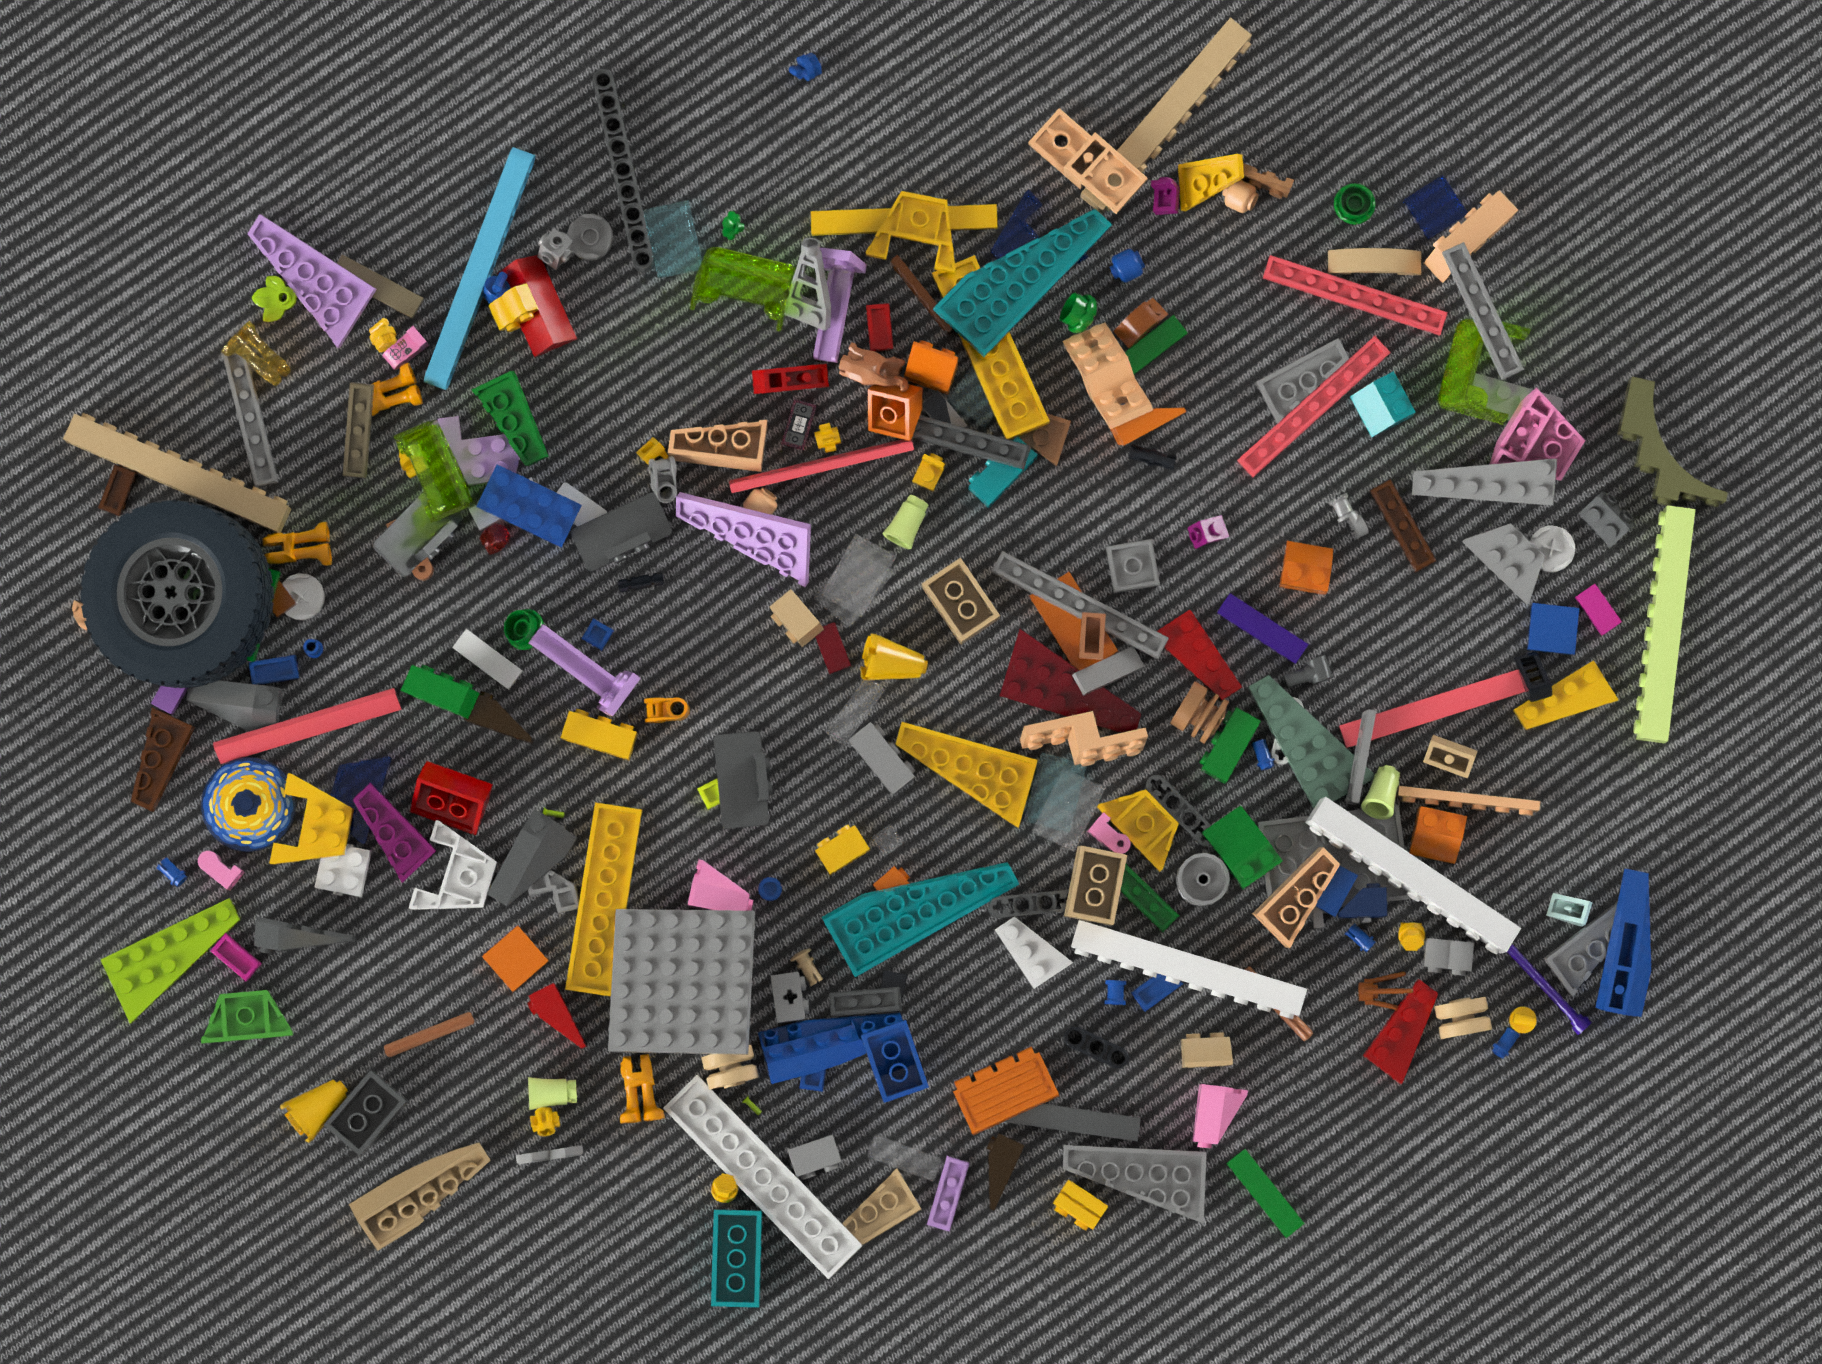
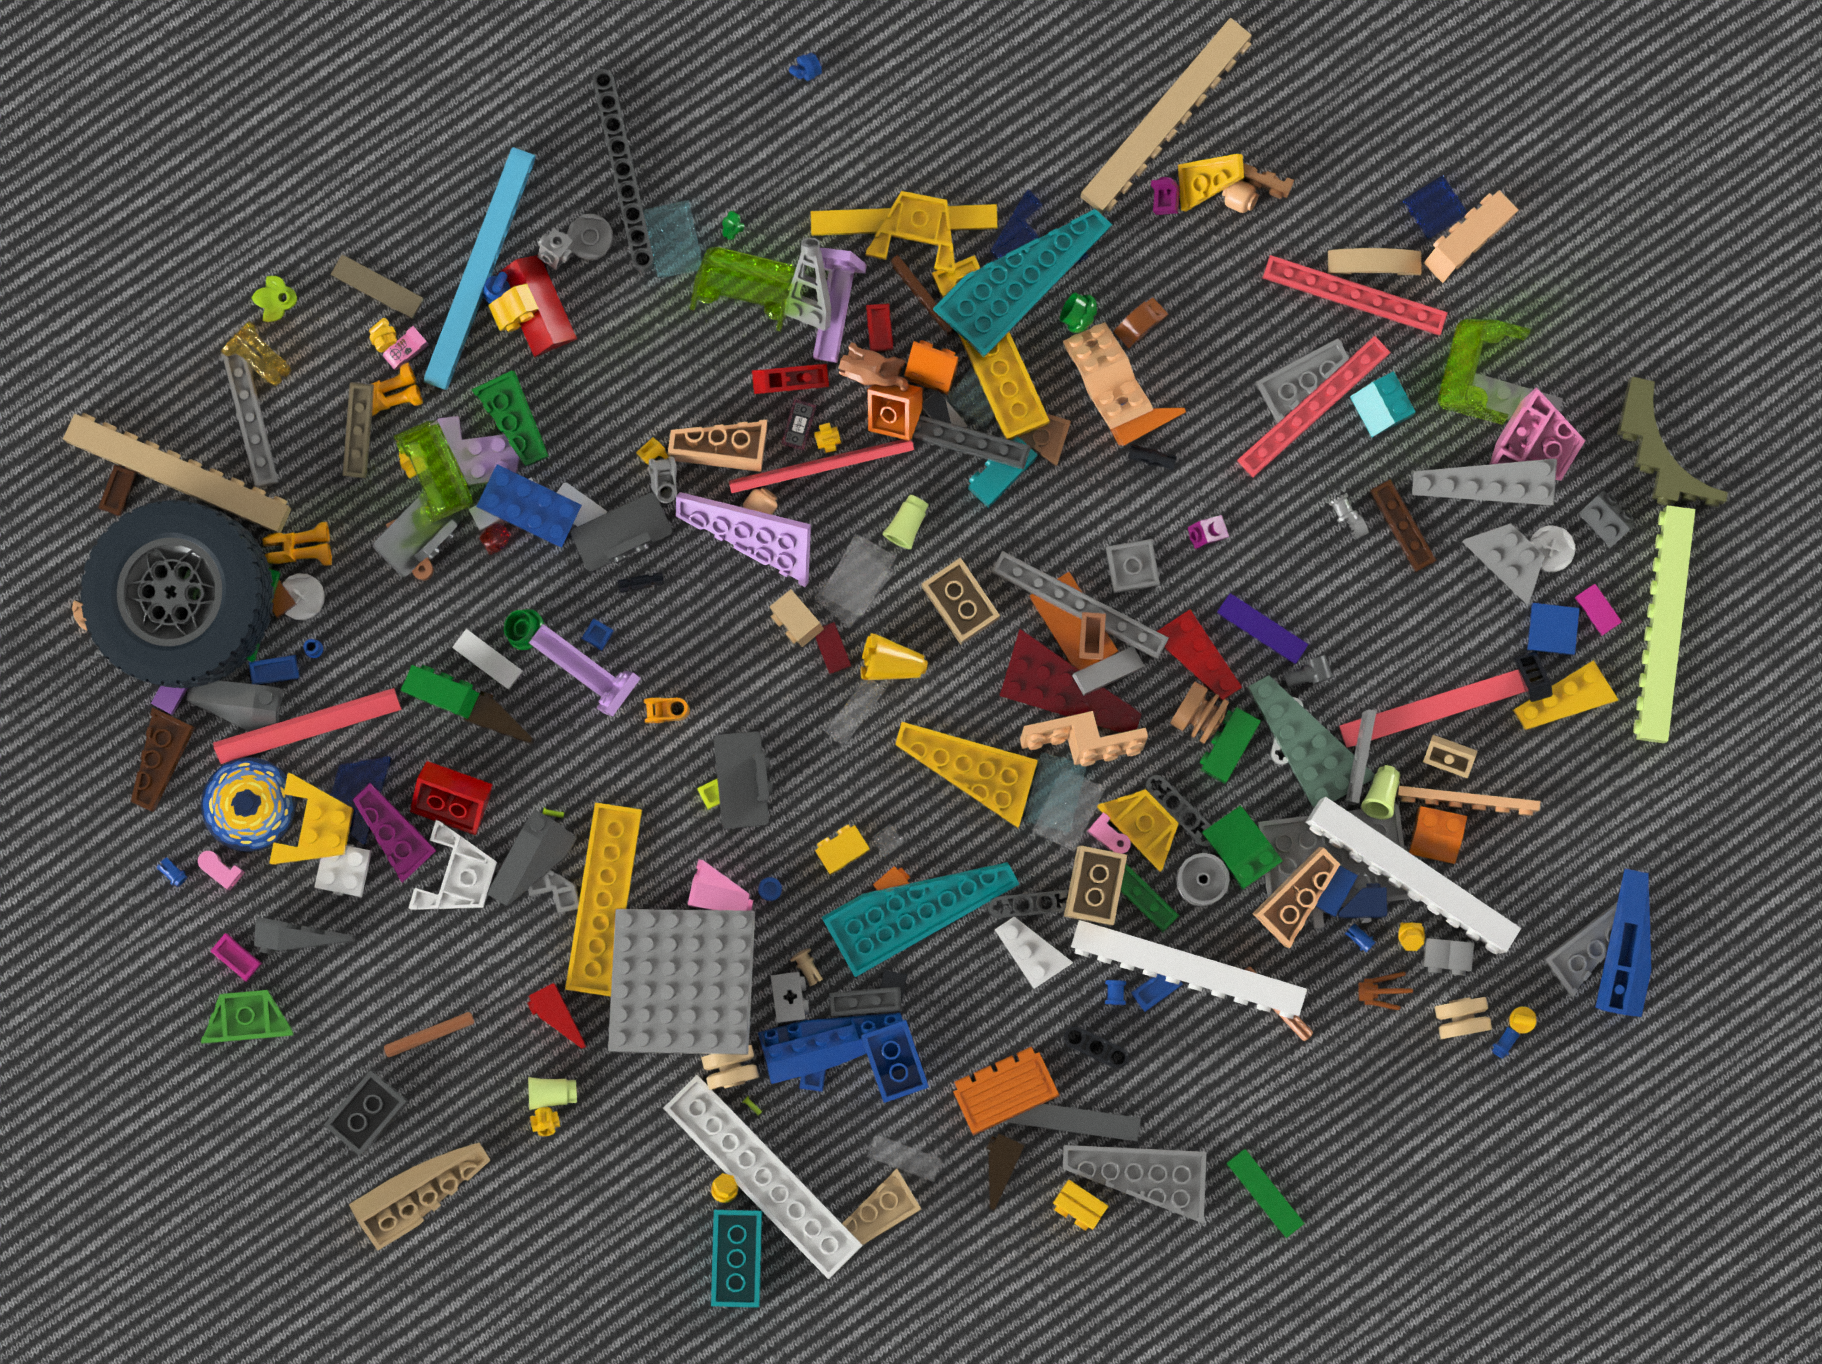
lime wing [101,898,240,1024] -> none
lavender wing [248,214,377,348] -> none
yellow cone [280,1080,348,1143] -> none
orange tile [482,925,549,992] -> none
light grey tile [516,1145,584,1164] -> none
yellow brick [560,709,638,761] -> none
light orange piece [620,1054,665,1124] -> none
light grey brick [788,1135,842,1180] -> none
light grey brick [848,722,915,796] -> none
yellow bracket [912,453,945,492] -> none
lavender tile [927,1156,970,1232] -> none
light nougat bracket [1028,108,1148,214] -> none
blue head [1109,248,1145,283] -> none
green tile [1125,315,1188,375] -> none
tan slope [1181,1032,1233,1068] -> none
bright pink slope [1193,1084,1248,1148] -> none
blue pin [1251,739,1275,771] -> none
orange slope [1279,541,1333,595] -> none
green piece [1334,183,1376,225] -> none
red wing [1363,979,1438,1084] -> none
light grey tile [1442,242,1524,380] -> none
dark purple piece [1507,944,1592,1035] -> none
light aqua slope [1546,893,1593,927] -> none

